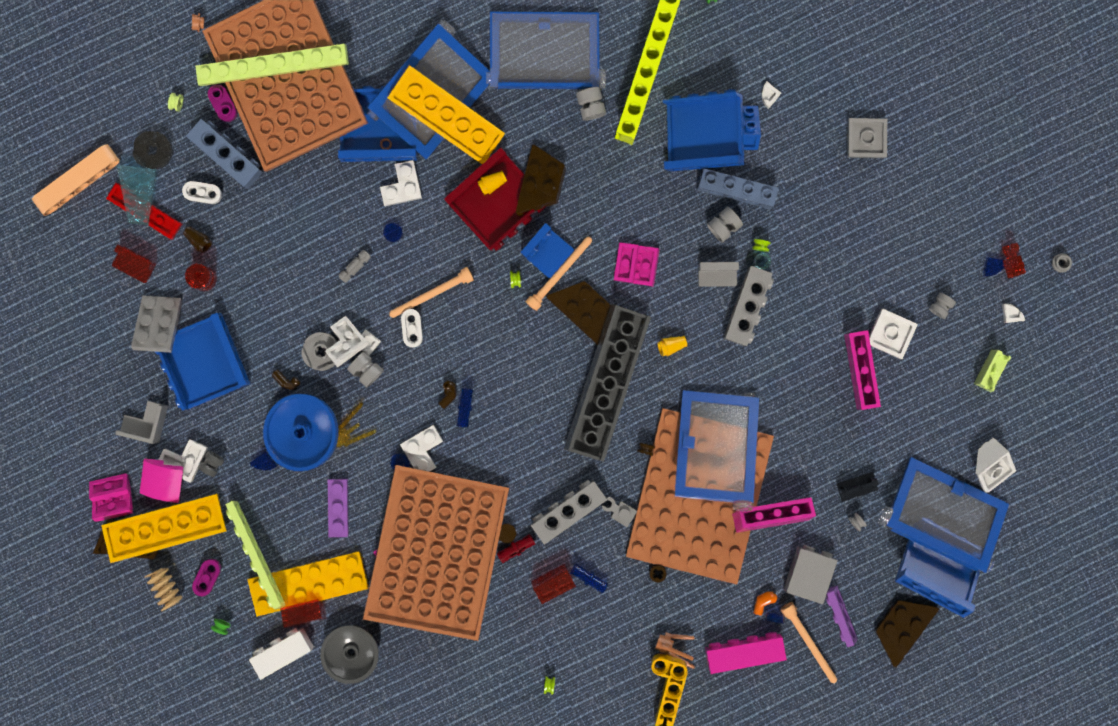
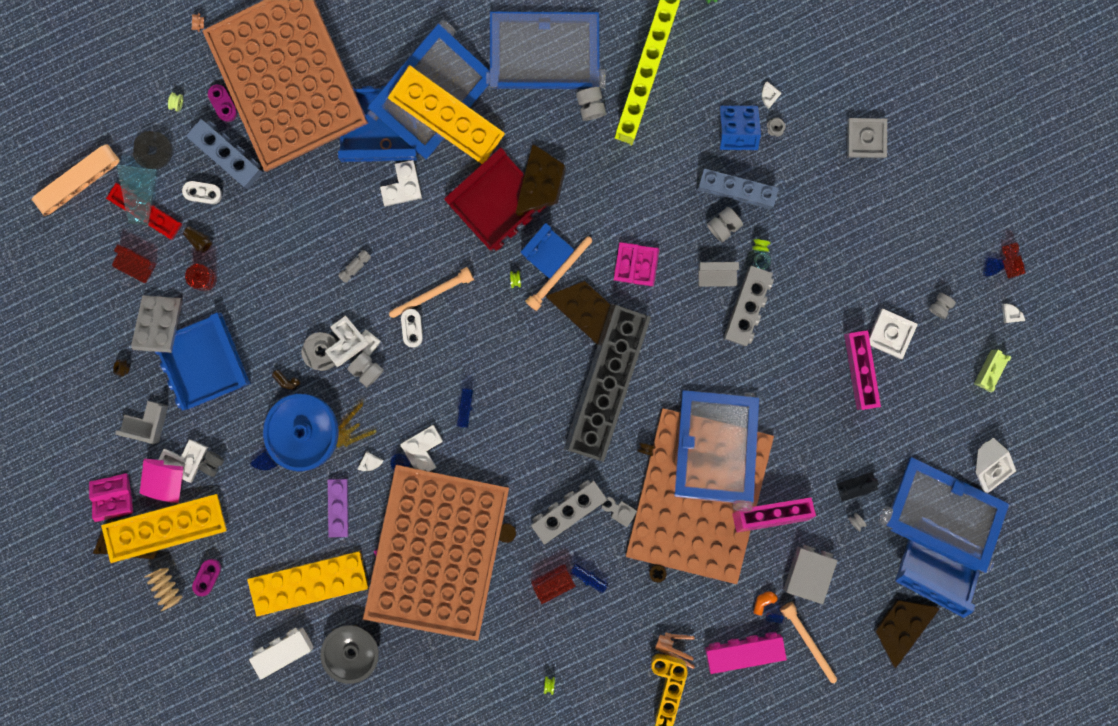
yellowish green plate [196,44,349,86] -> none
bright green bush [211,619,231,635] -> none
yellowish green plate [225,501,286,610] -> none
clear red hinge [280,599,326,628] -> none
clear blue tile [383,223,403,242] -> none
dark brown arm [438,381,457,409] -> none
yellow cone [477,171,507,195] -> none
dark red pin [497,534,536,563] -> none
yellow cone [657,336,687,357] -> none
blue panel [663,89,744,172] -> none
medium lavender plate [826,586,858,647] -> none
light grey plate [1052,253,1072,273] -> none
none -> dark brown plate [113,359,130,377]
none -> white tile [358,452,384,471]
none -> light grey plate [767,118,786,137]

